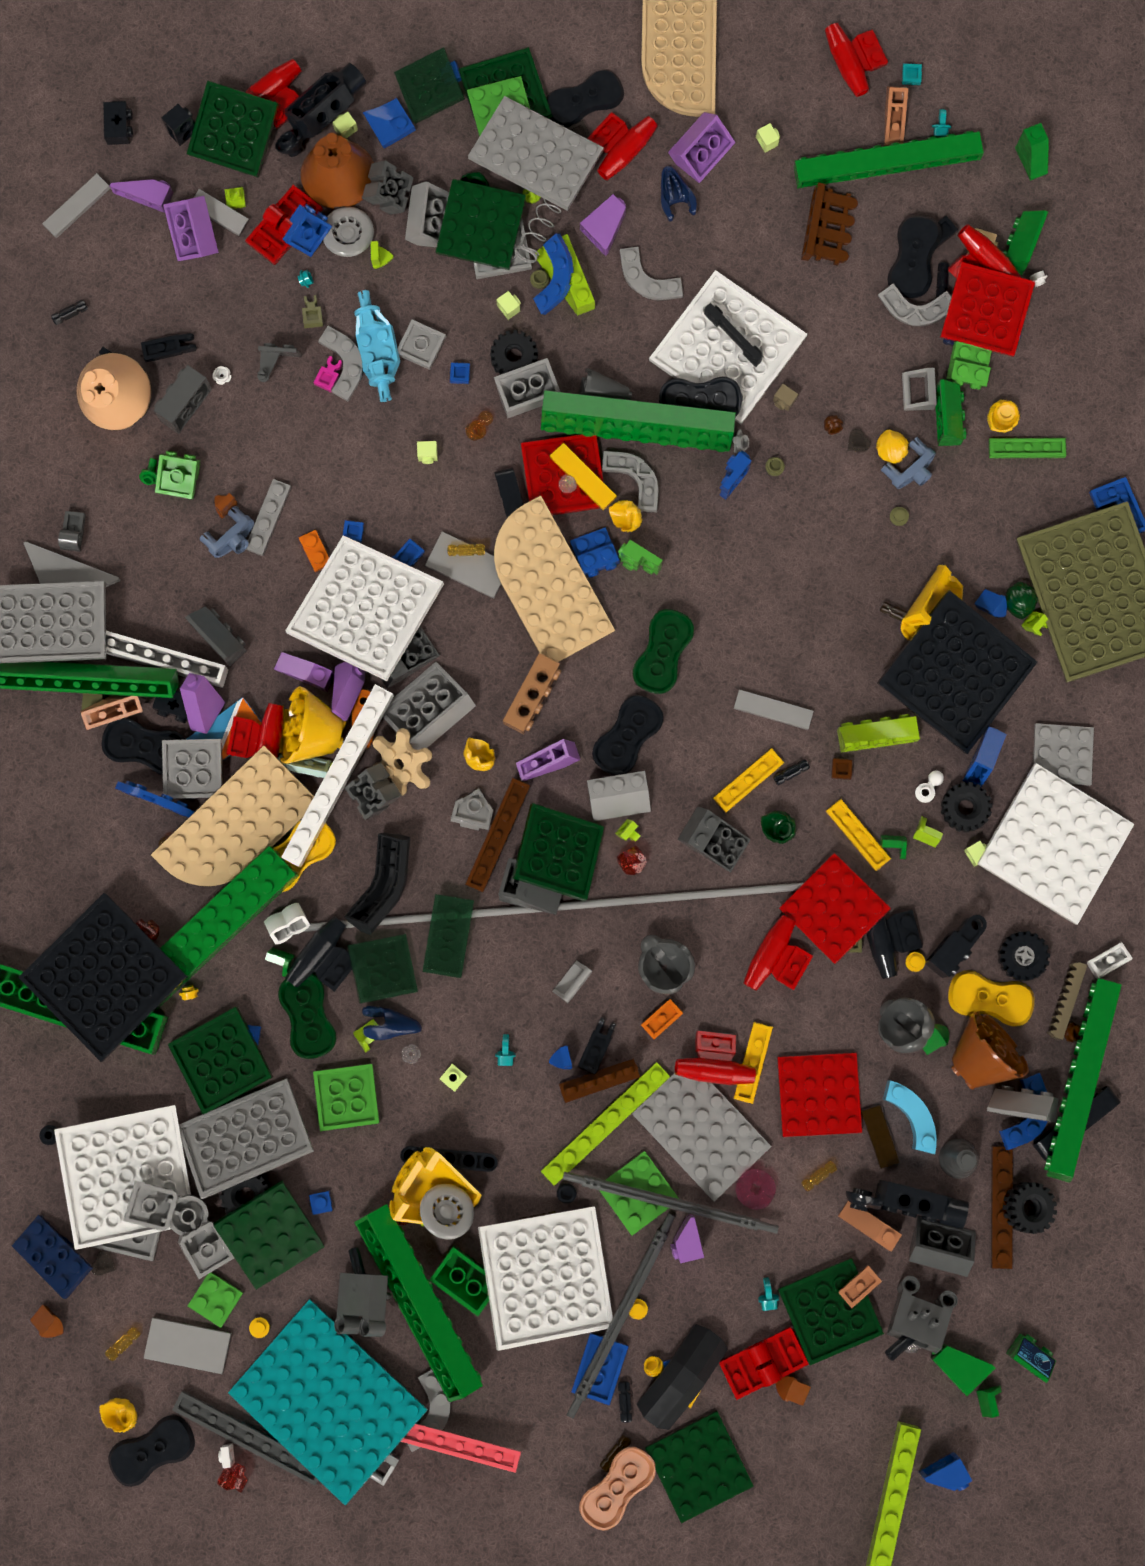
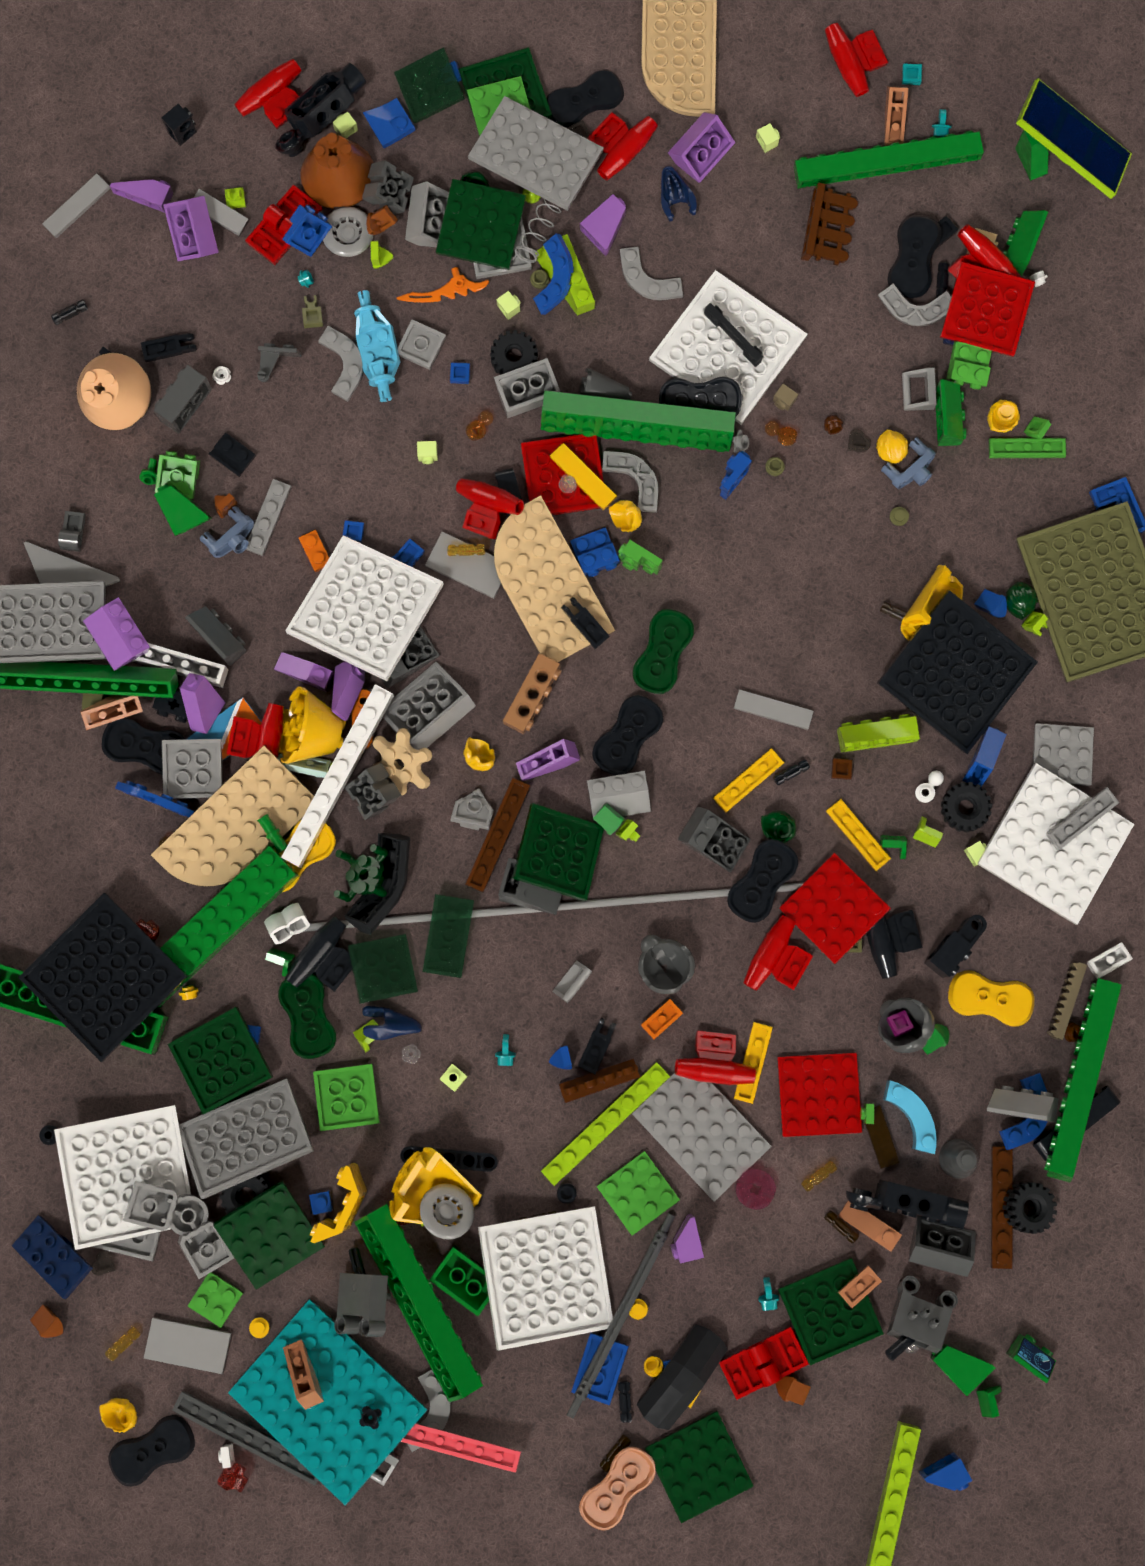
black brick [103,101,133,145] -> none
dark green plate [186,81,280,178] -> none
dark pink plate [313,356,342,392] -> none
dark grey axle [563,1172,779,1234] -> none
clear red piece [617,846,647,875] -> none
yellow plate [905,952,925,972] -> none
dark orange cone [951,1011,1029,1090] -> none
black wheel [998,931,1050,981] -> none
none -> medium lavender slope [83,597,150,671]
none -> green slope [154,484,212,536]
none -> black plate [209,432,256,477]
none -> green pin [257,814,288,853]
none -> nougat slope [283,1339,324,1410]
none -> yellow slope [310,1163,367,1243]
none -> dark green plate [334,844,388,902]
none -> black plate [359,1406,382,1429]
none -> dark orange tile [366,205,398,235]
none -> orange piece [397,267,489,303]
none -> red plate [456,479,524,539]
none -> black hinge [561,597,610,649]
none -> green tile [593,803,625,835]
none -> black plate [727,839,798,923]
none -> clear orange plate [765,421,797,446]
none -> dark brown axle [824,1210,859,1243]
none -> bright green plate [860,1103,874,1124]
none -> magenta plate [886,1010,914,1037]
none -> clear blue door [1016,78,1132,199]
none -> bright green plate [1024,417,1052,439]
none -> light grey tile [1046,787,1119,850]

